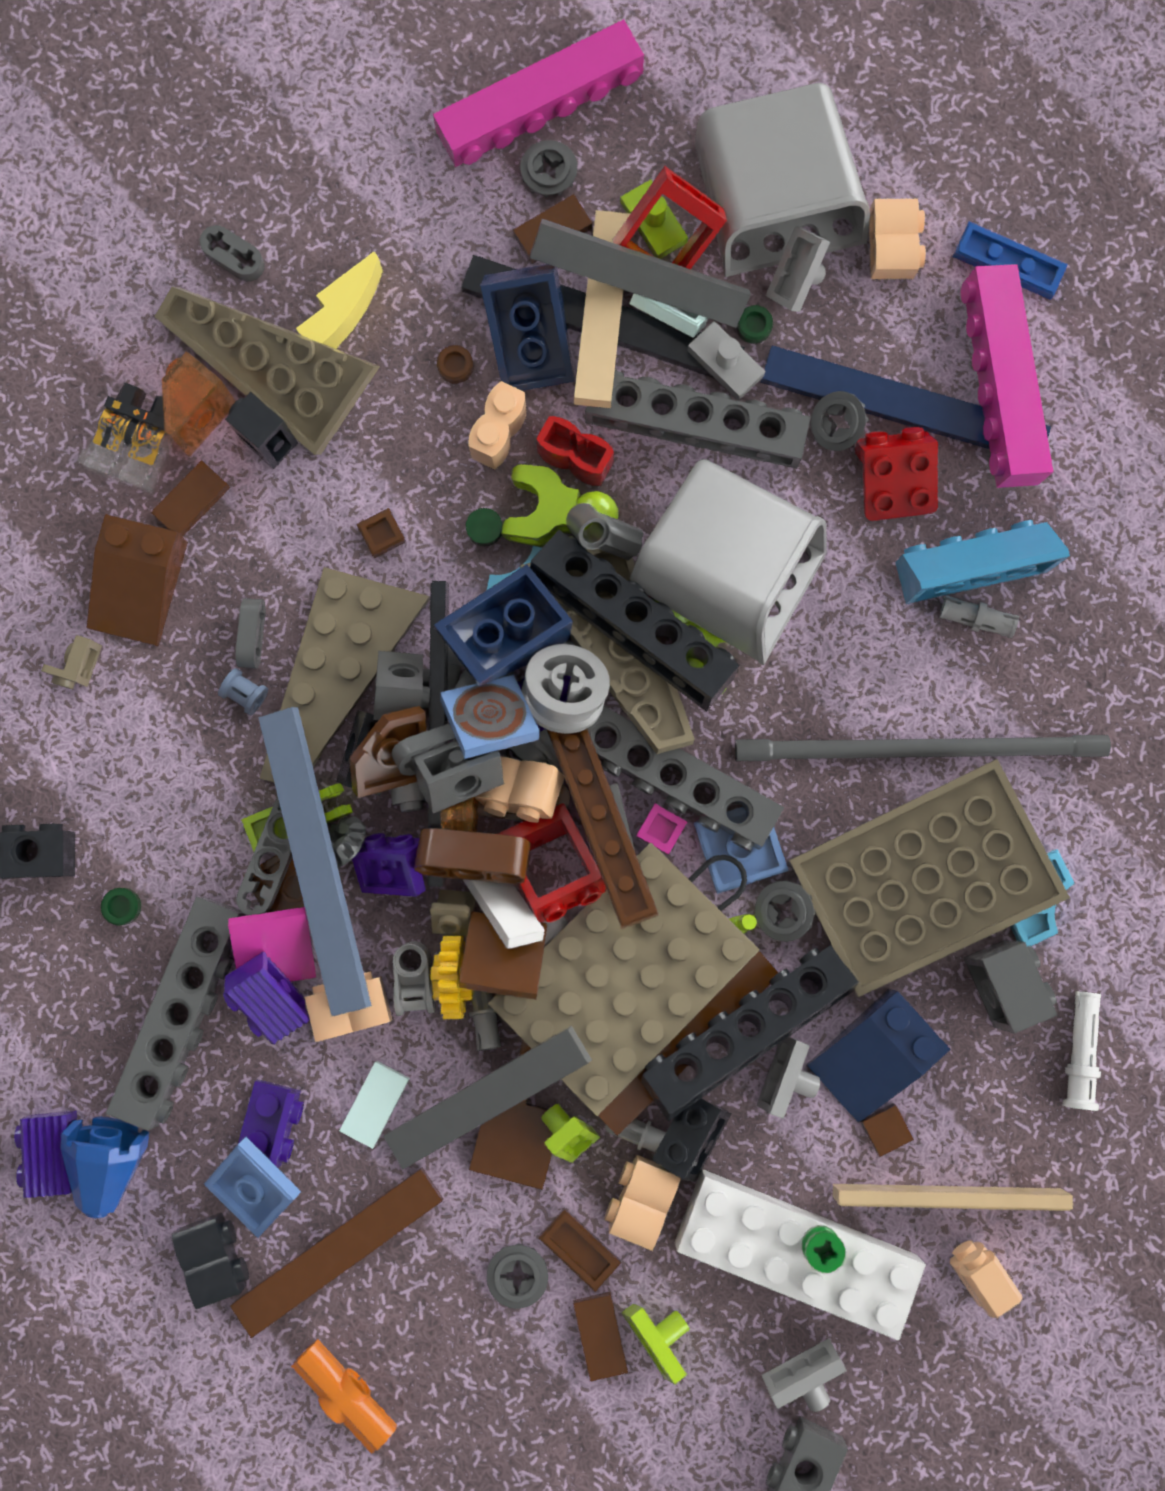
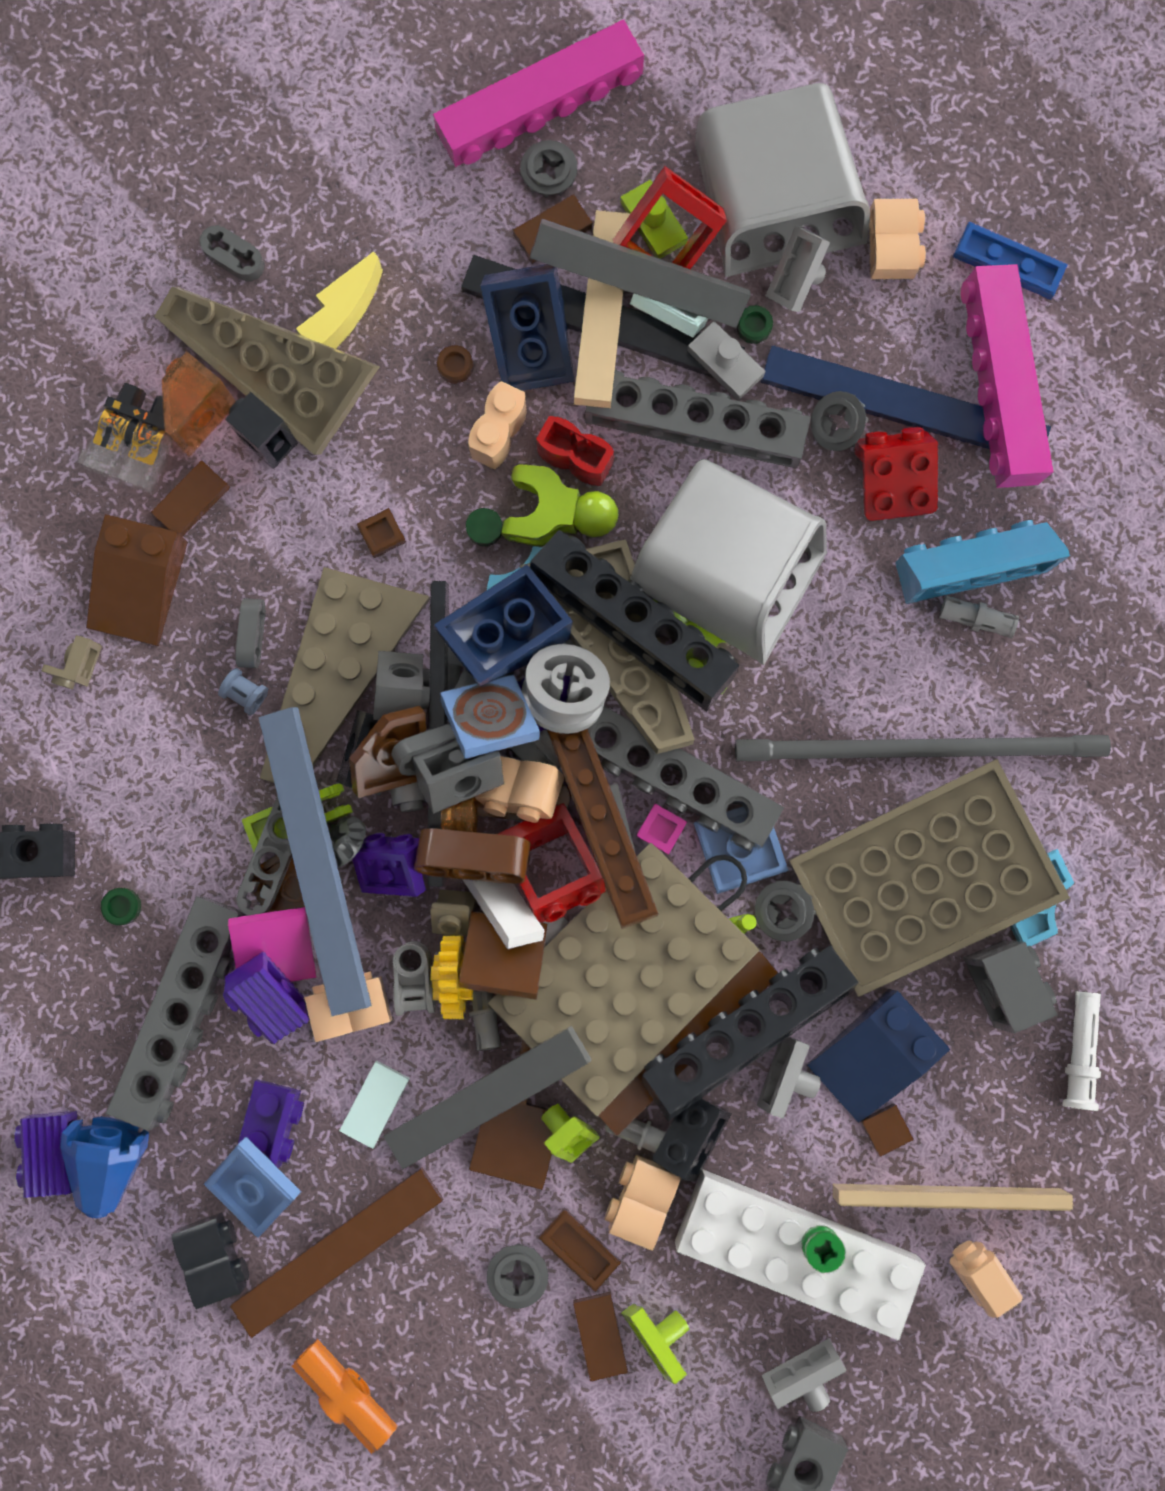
dark grey piece [566,503,644,561] -> none

